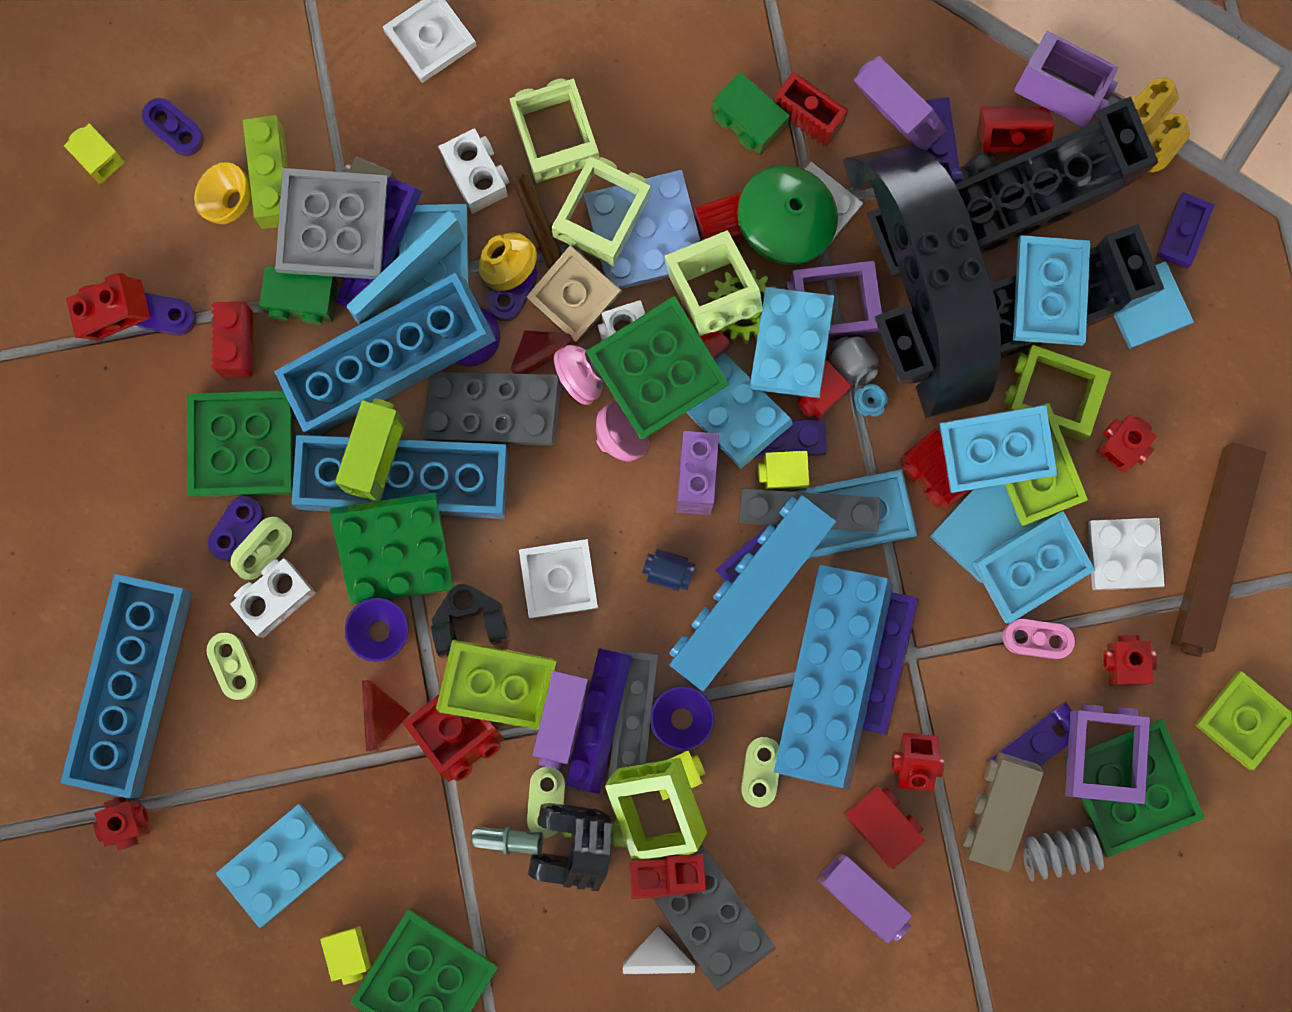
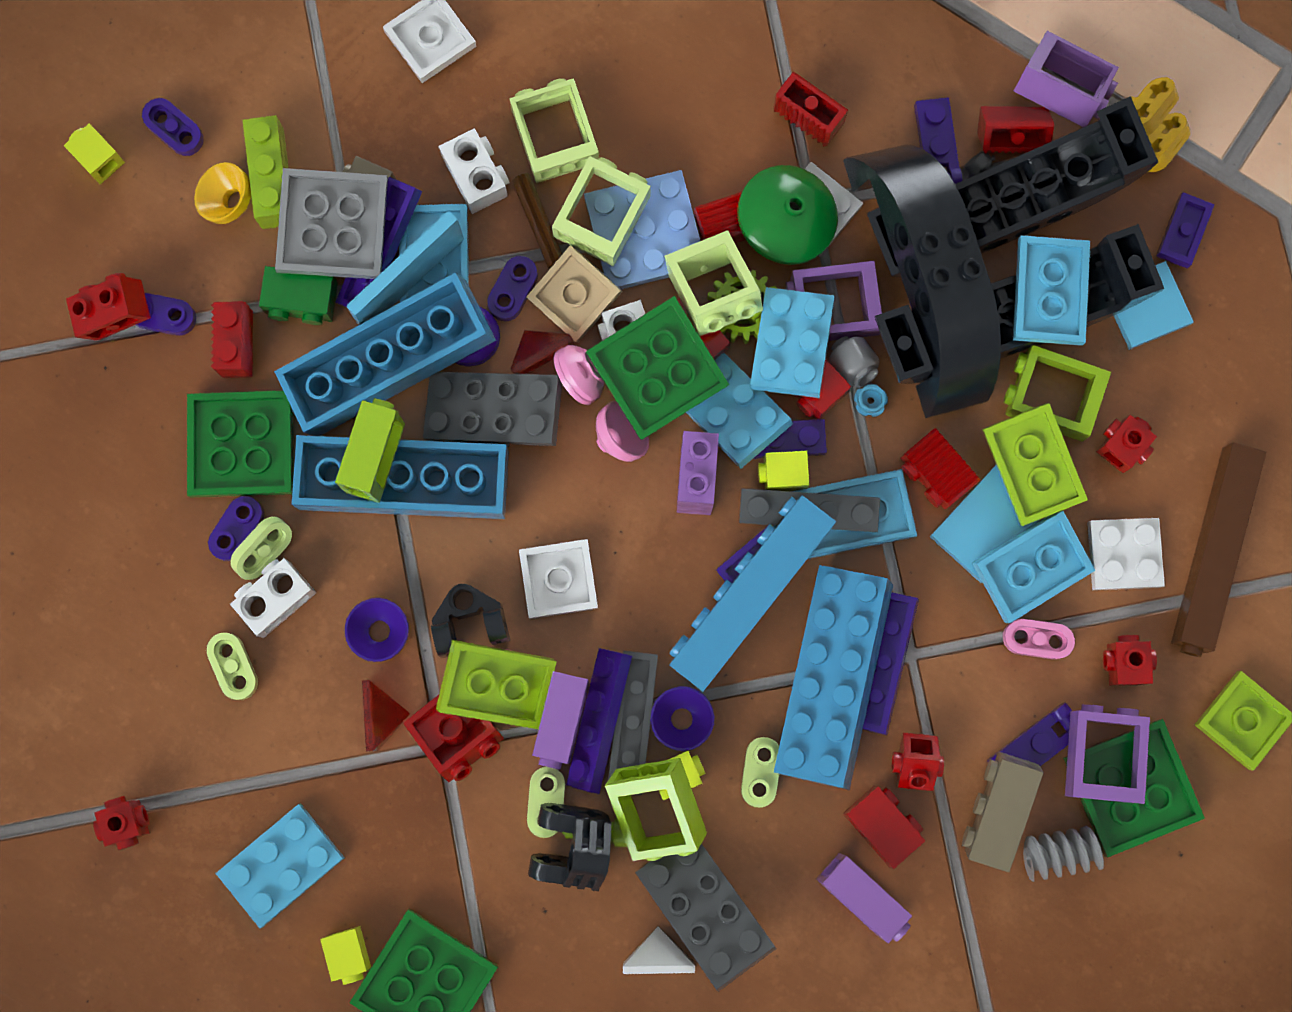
dark azure brick [60,574,193,799] -> none
green plate [330,493,454,605] -> none
sand green axle [471,826,544,855] -> none
yellow piece [478,232,537,291] -> none
red slope [629,854,706,900] -> none
dark blue brick [642,549,696,591] -> none
green brick [712,72,790,155] -> none
medium lavender window [854,55,947,151] -> none
medium azure plate [939,405,1057,493] -> none

